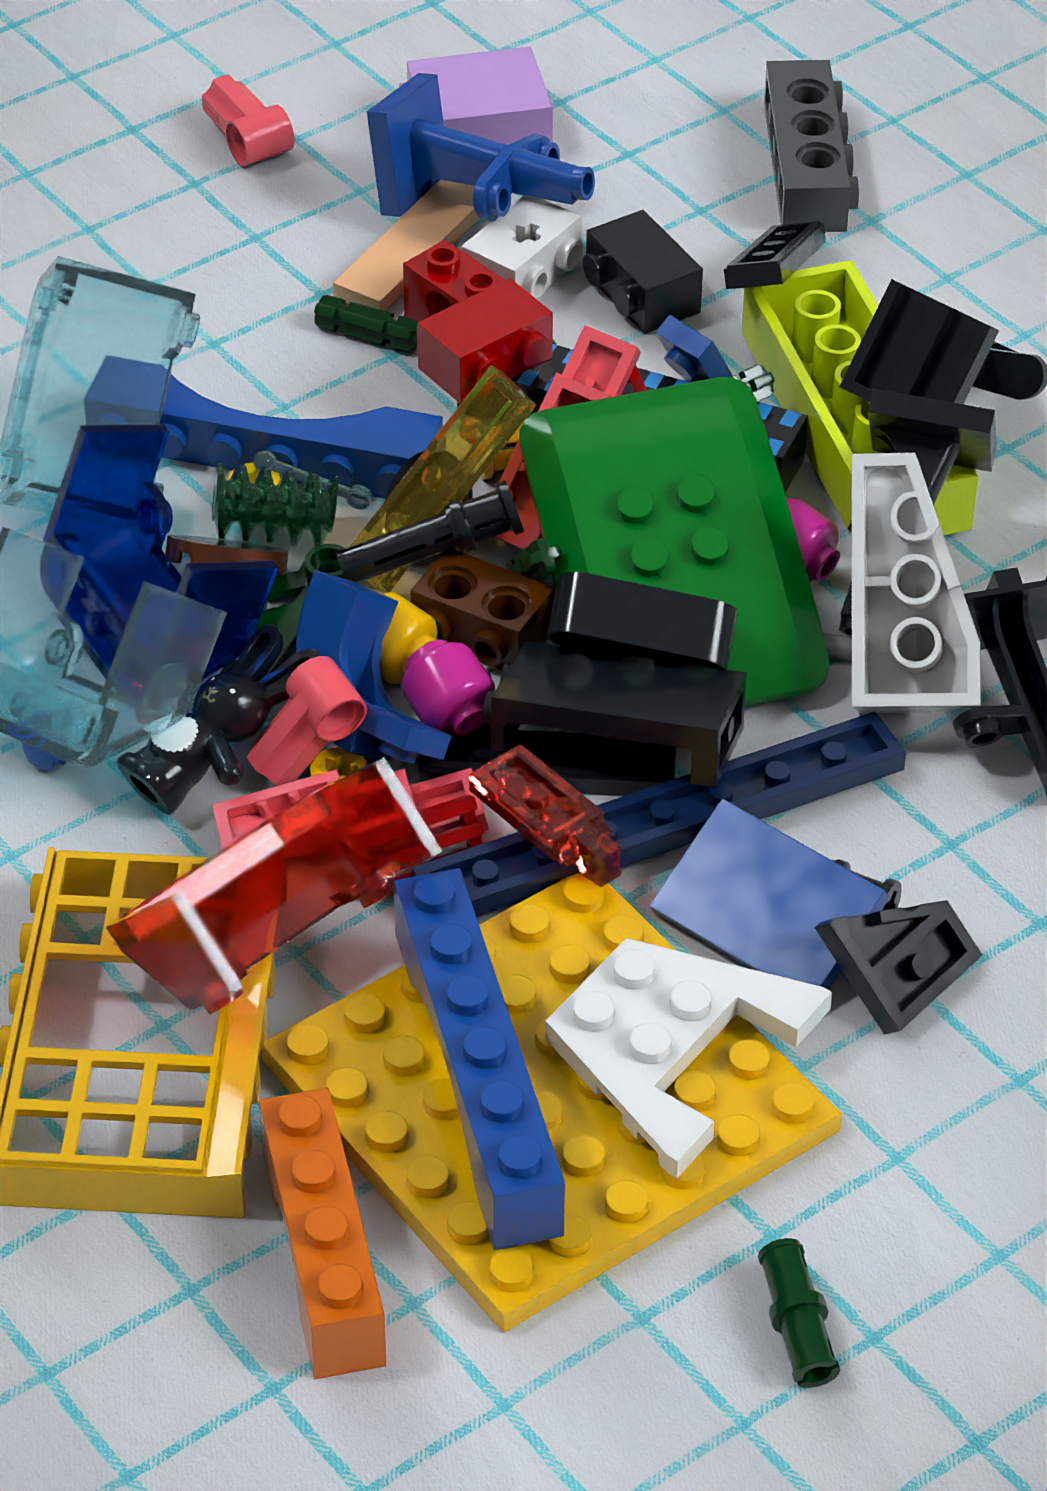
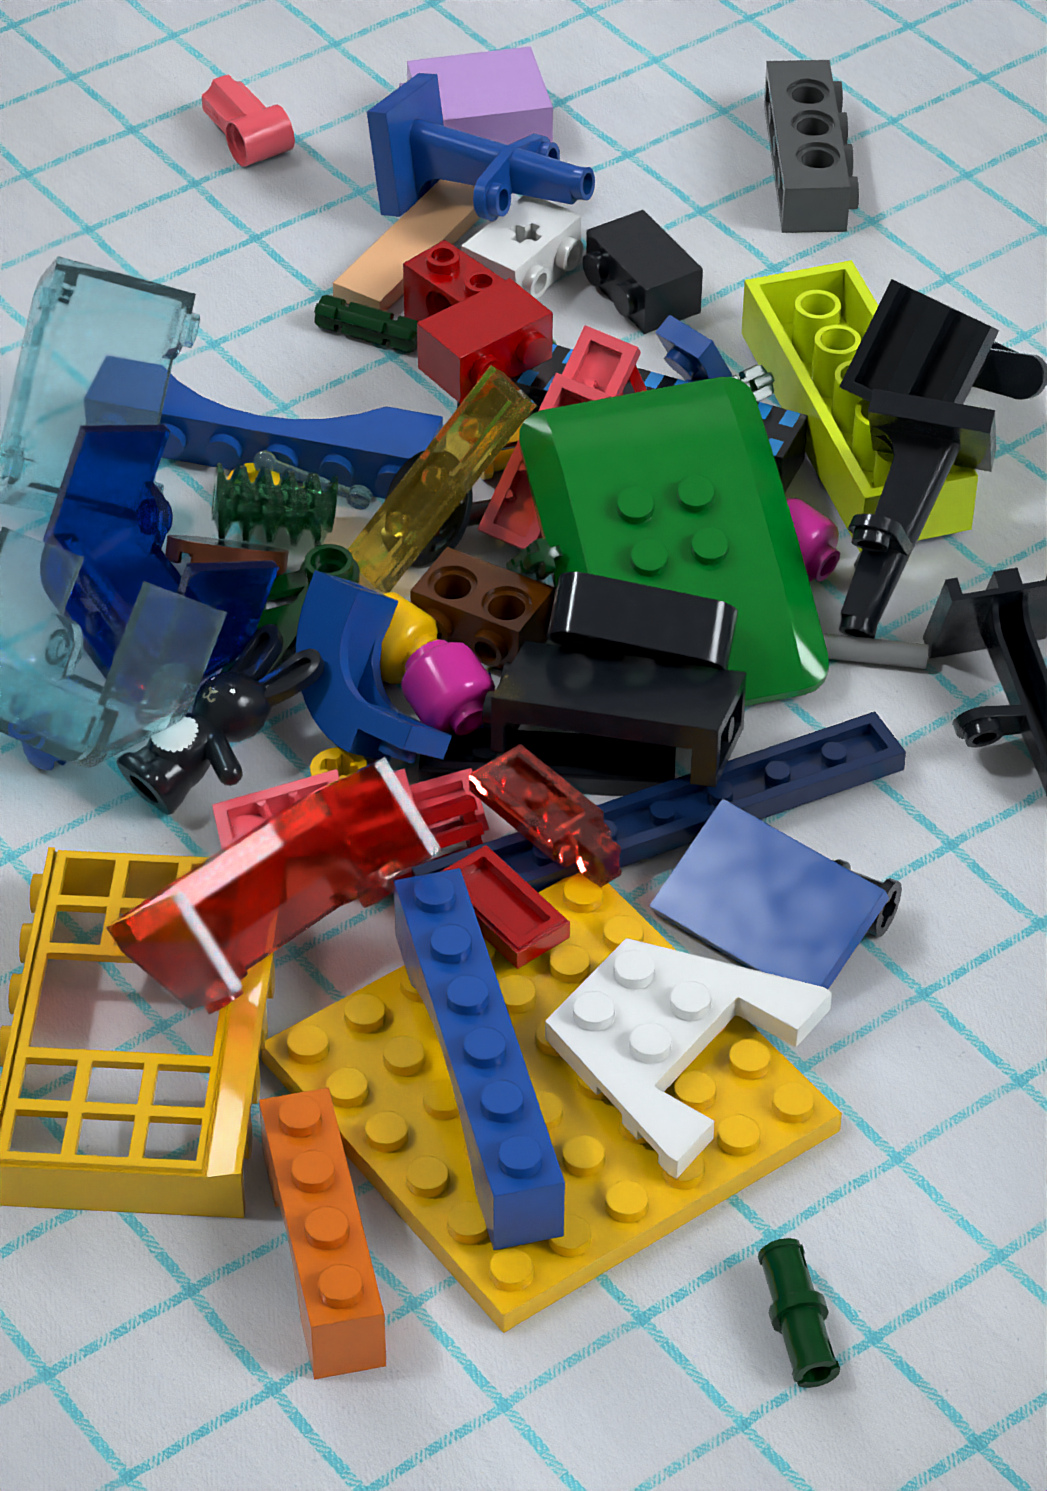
coral piece [246,656,367,786] -> none
black pin [336,480,525,583] -> none
black tile [724,221,826,289] -> none
black wing [814,900,982,1035] -> none
white wedge [852,453,981,713] -> none
none -> red tile [440,845,570,969]

